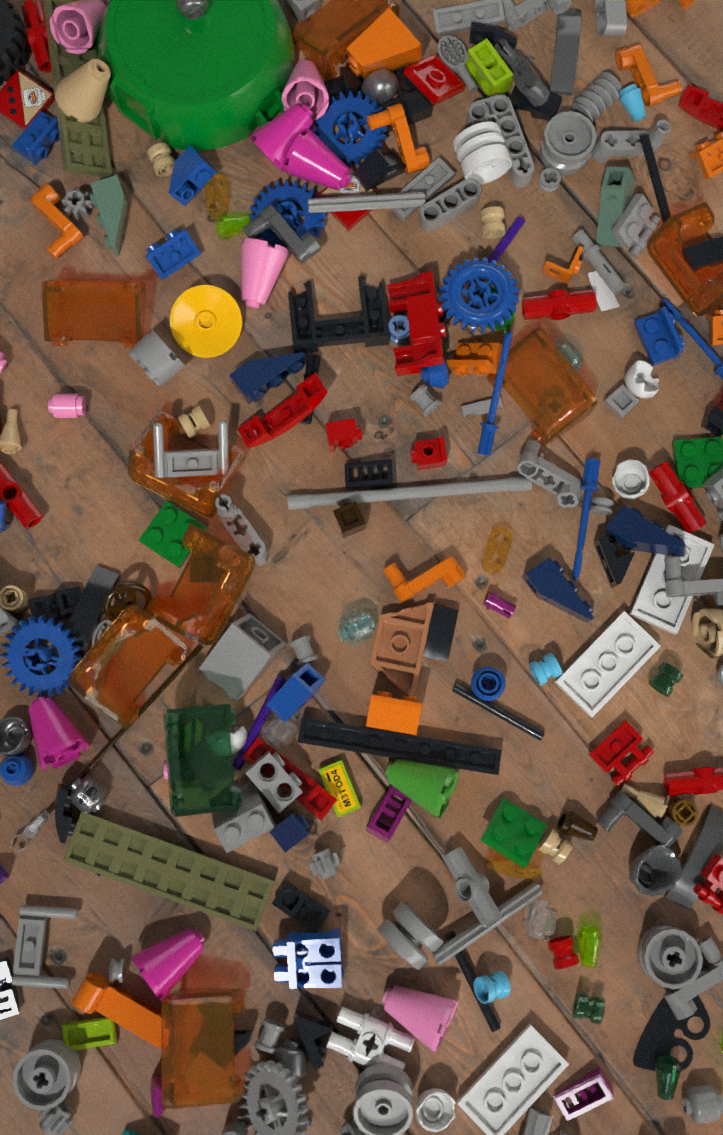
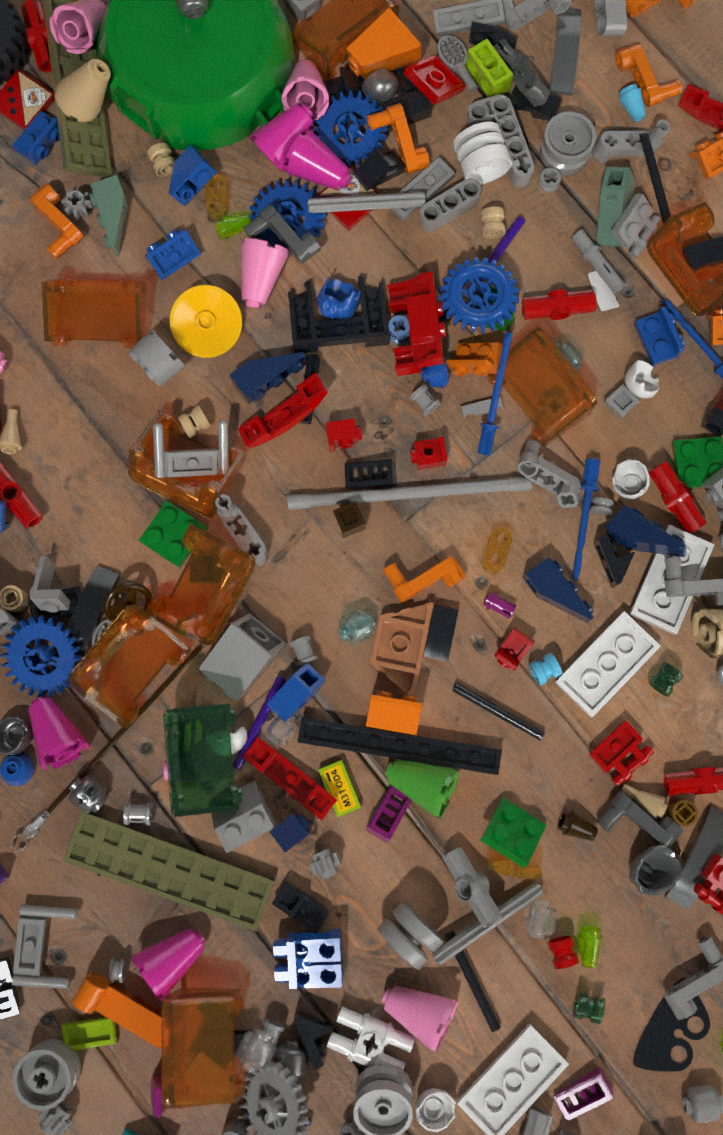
bright pink brick [48,394,86,418] -> none
black slope [55,783,76,843] -> none
light grey brick [245,751,303,813] -> none
blue cone [471,666,506,701] -> none
medium azure wheel [474,971,511,1004] -> none
tan wheel [537,829,574,865] -> none
orange bracket [542,246,584,284] -> none
light grey piece [571,72,621,124] -> none
light grey wheel [636,924,703,989] -> none
clear green cone [655,1055,682,1100] -> none
none -> light grey bracket [30,555,70,612]
none -> light grey bush [123,802,153,825]
none -> clear head [236,1028,276,1073]
none -> blue hair [317,277,361,319]
none -> red bracket [494,627,535,670]

